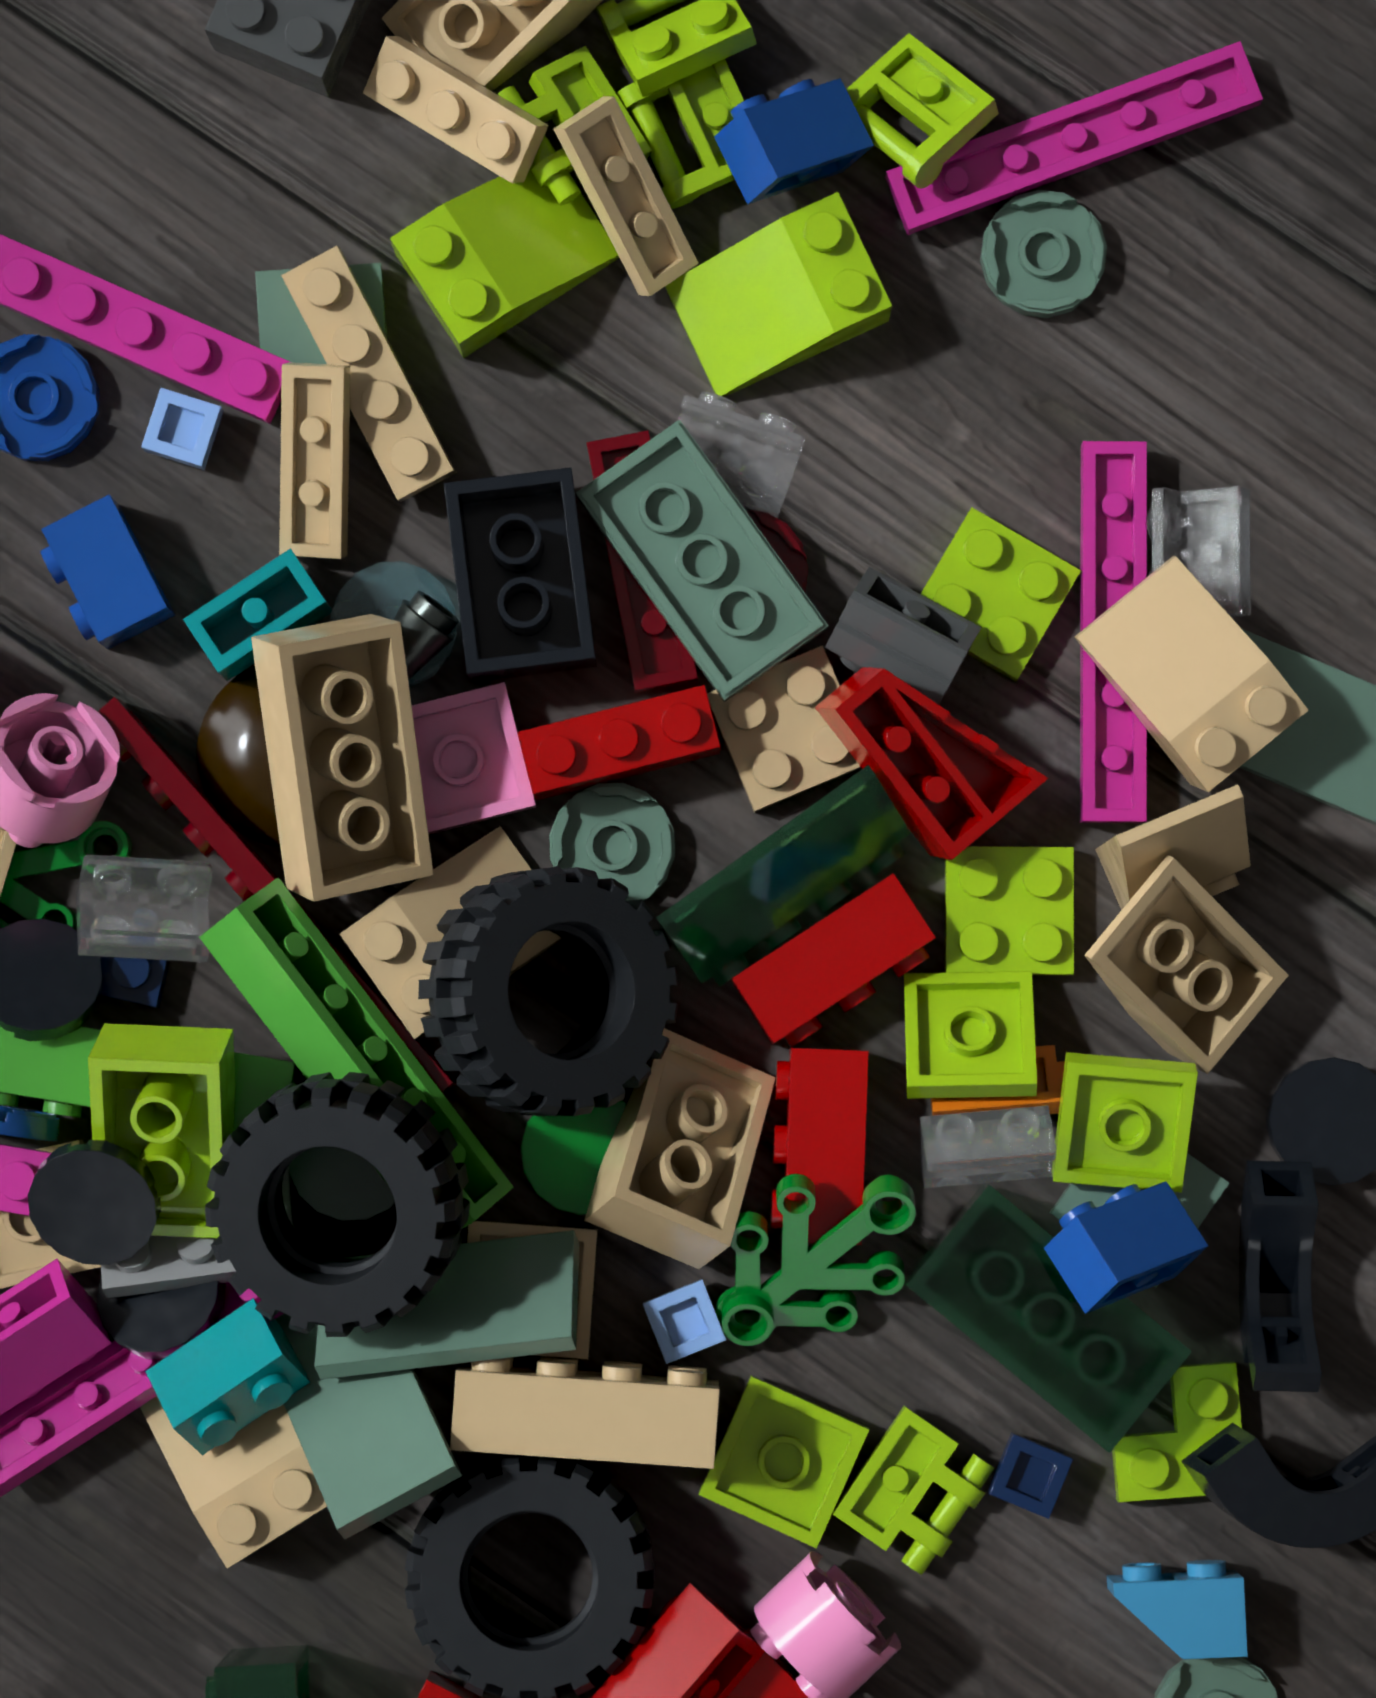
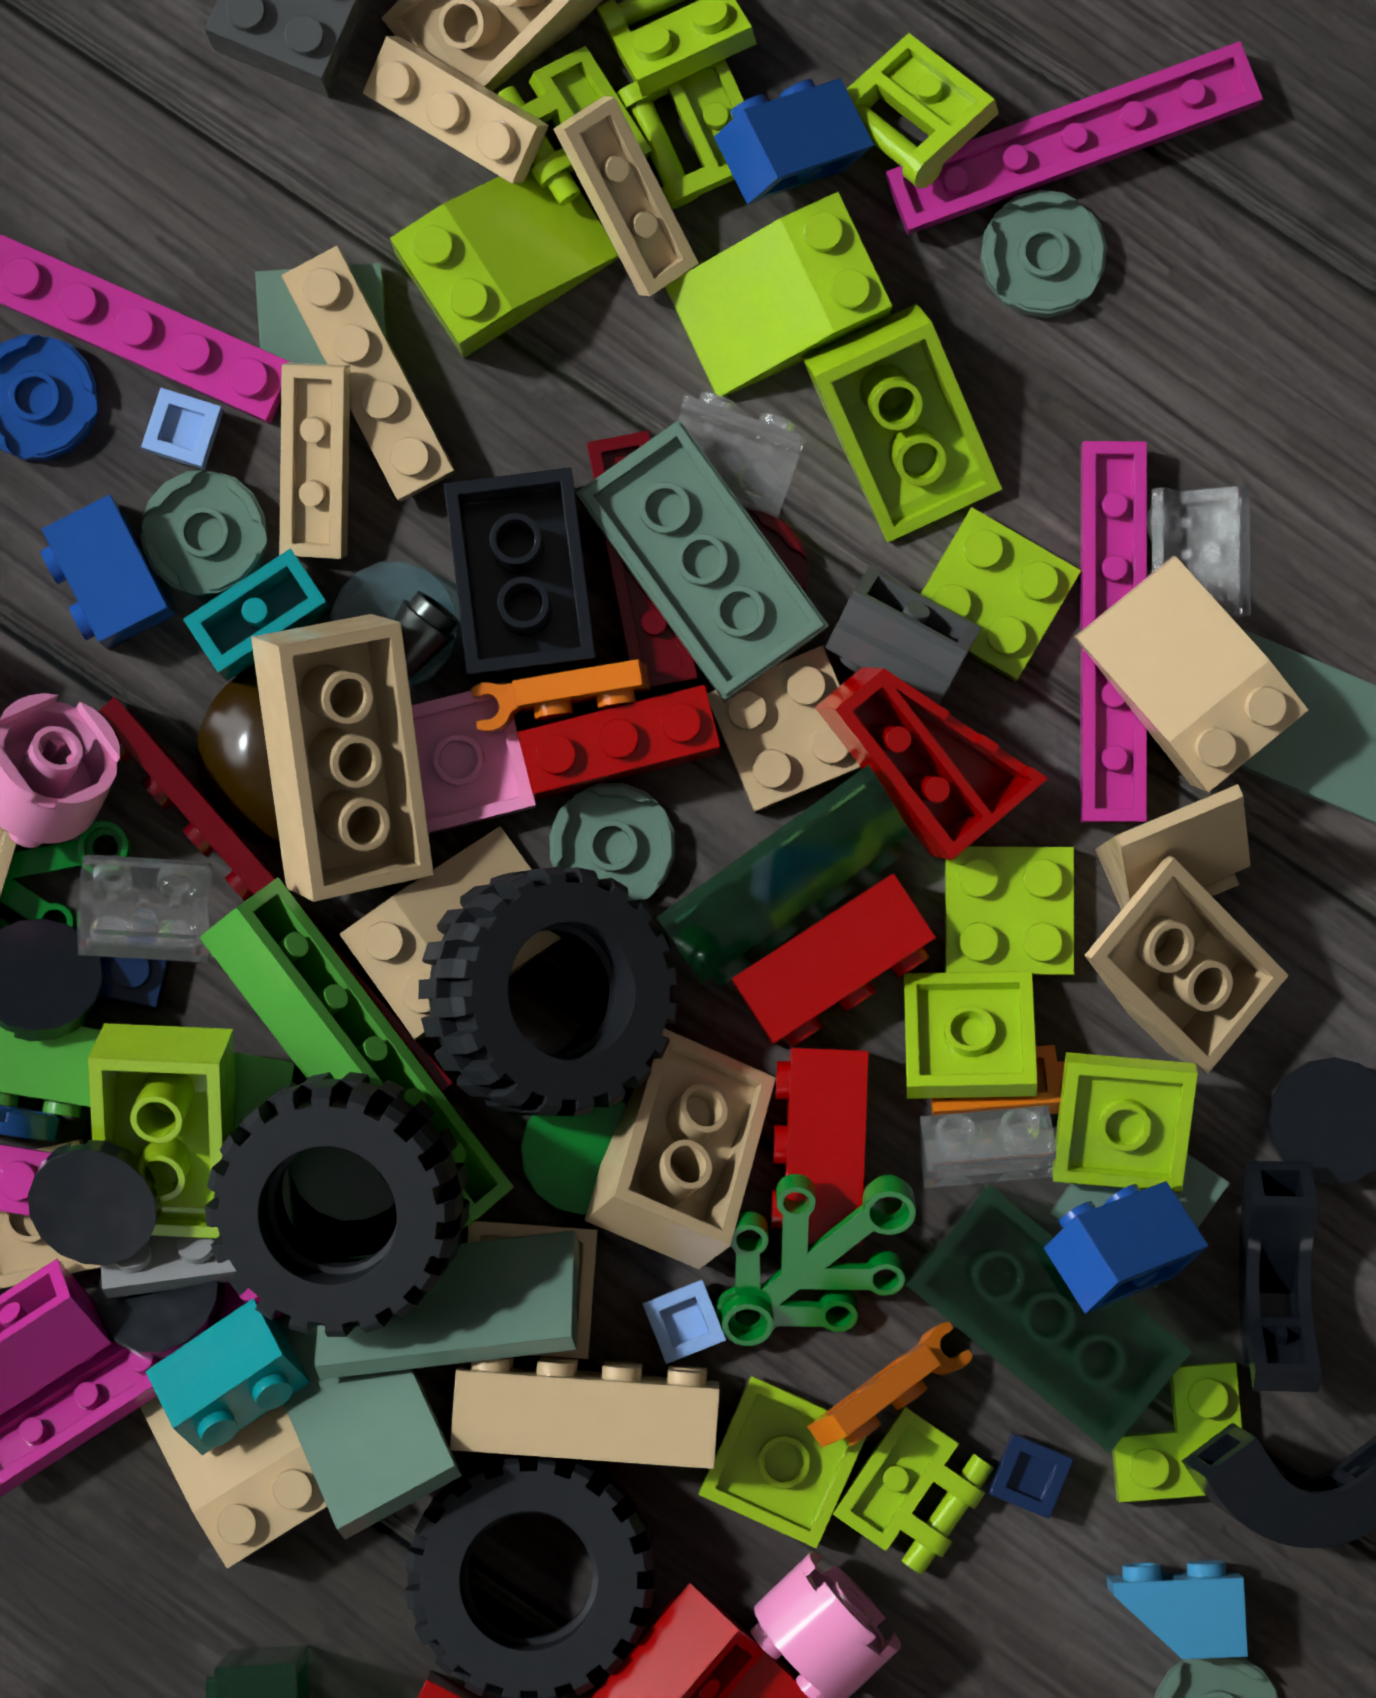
none -> sand green tile [141,470,268,597]
none -> orange plate [471,659,651,733]
none -> lime slope [802,303,1002,543]
none -> orange plate [807,1322,973,1448]

